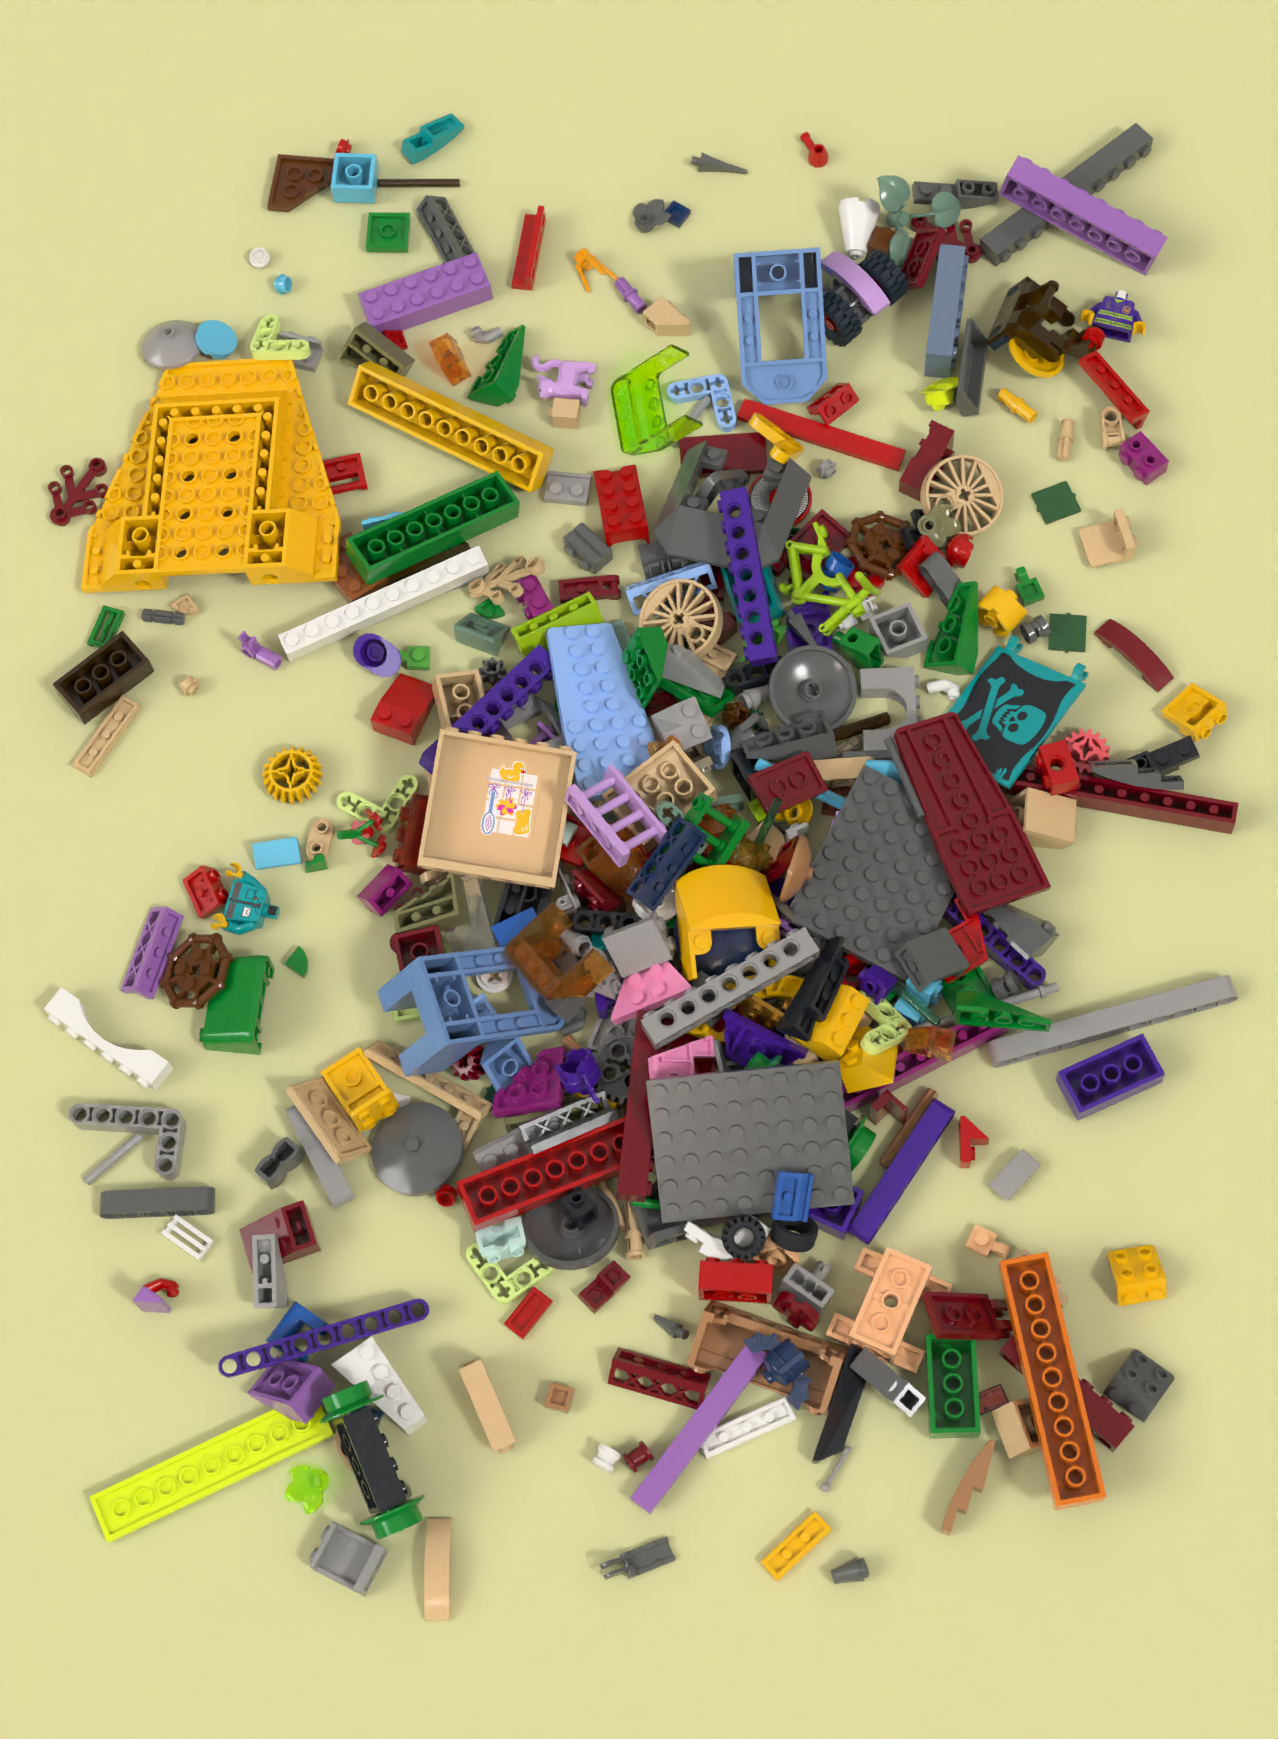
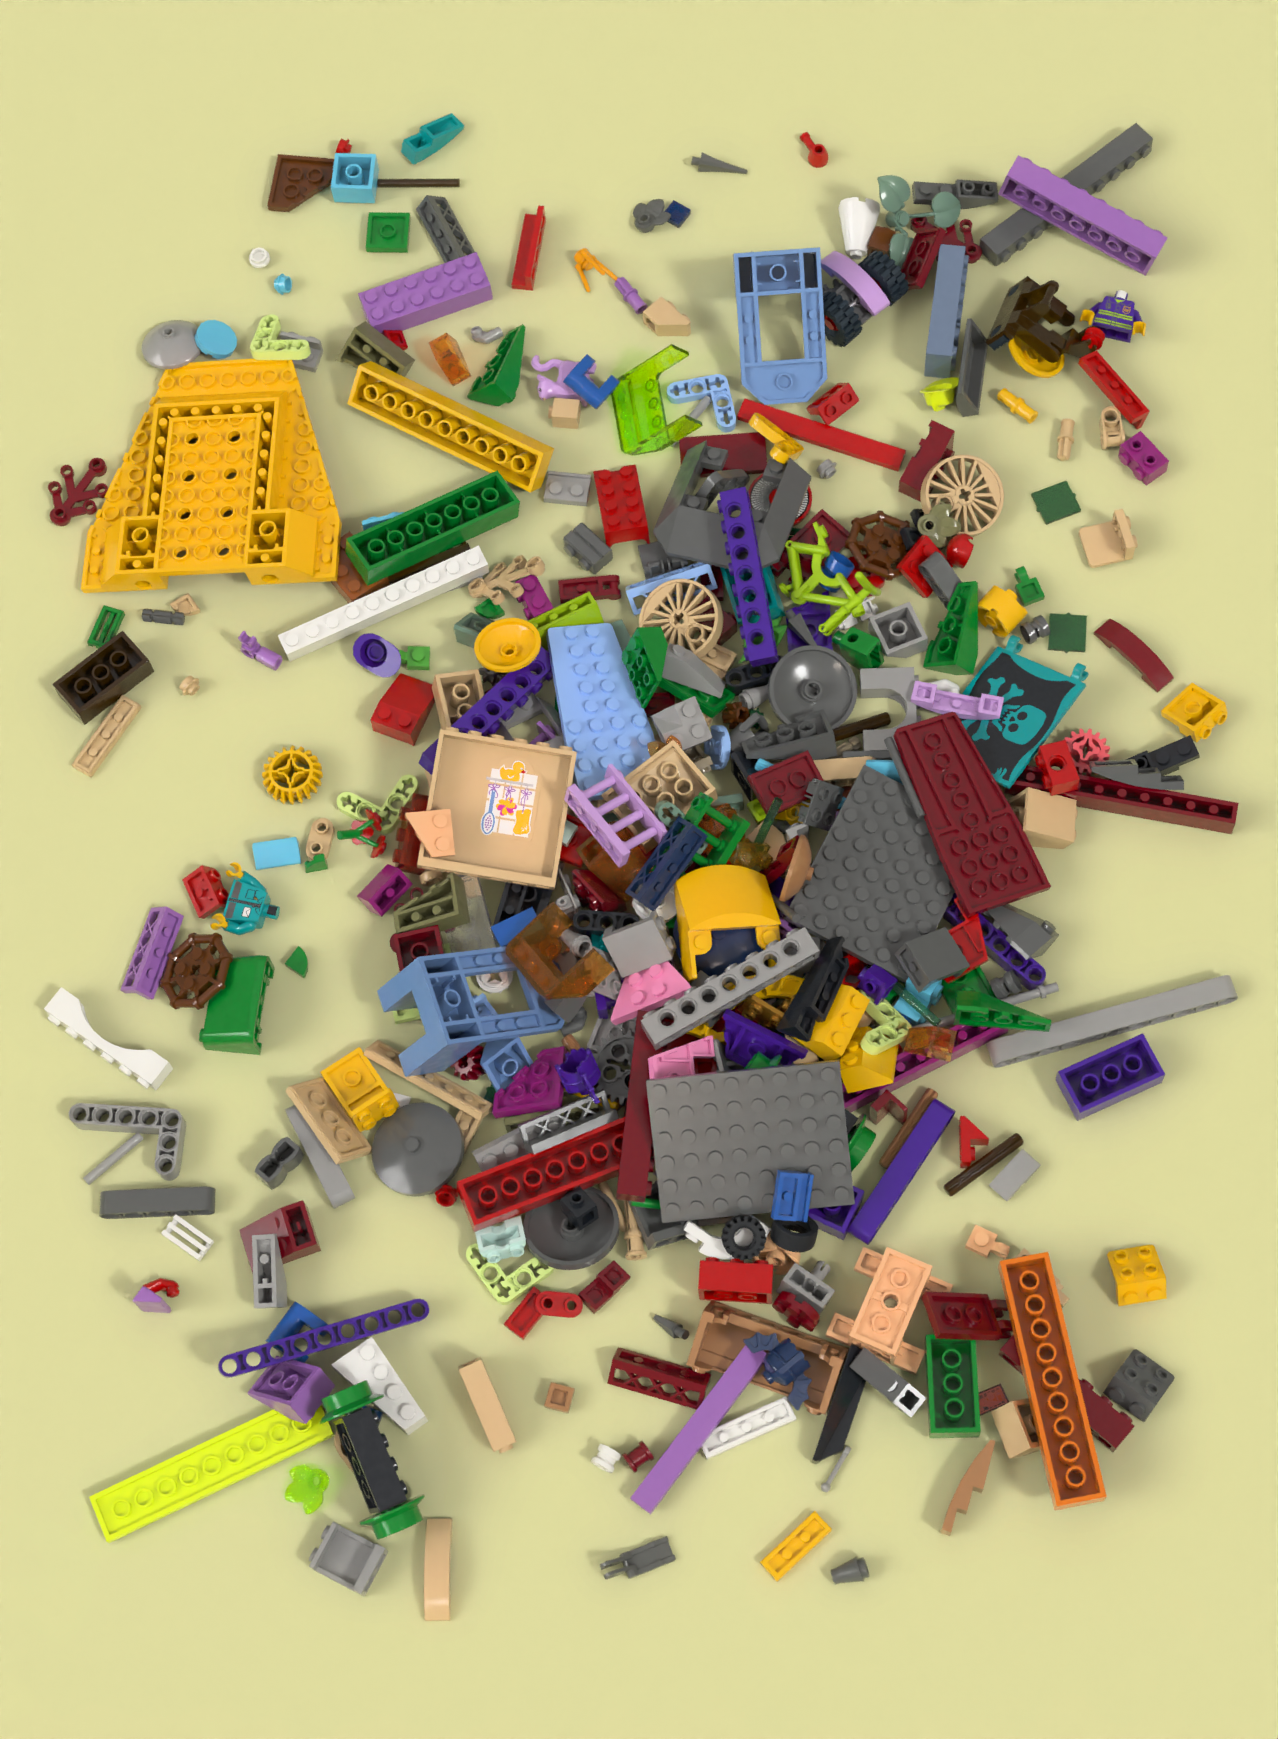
red plate [323,453,368,495] -> none
none -> light nougat wing [405,809,455,858]
none -> yellow dish [474,618,541,673]
none -> red plate [534,1291,583,1318]
none -> blue connector [563,354,620,410]
none -> dark grey hinge [797,778,845,831]
none -> lavender slope [911,681,1004,720]
none -> dark brown axle [943,1133,1024,1197]

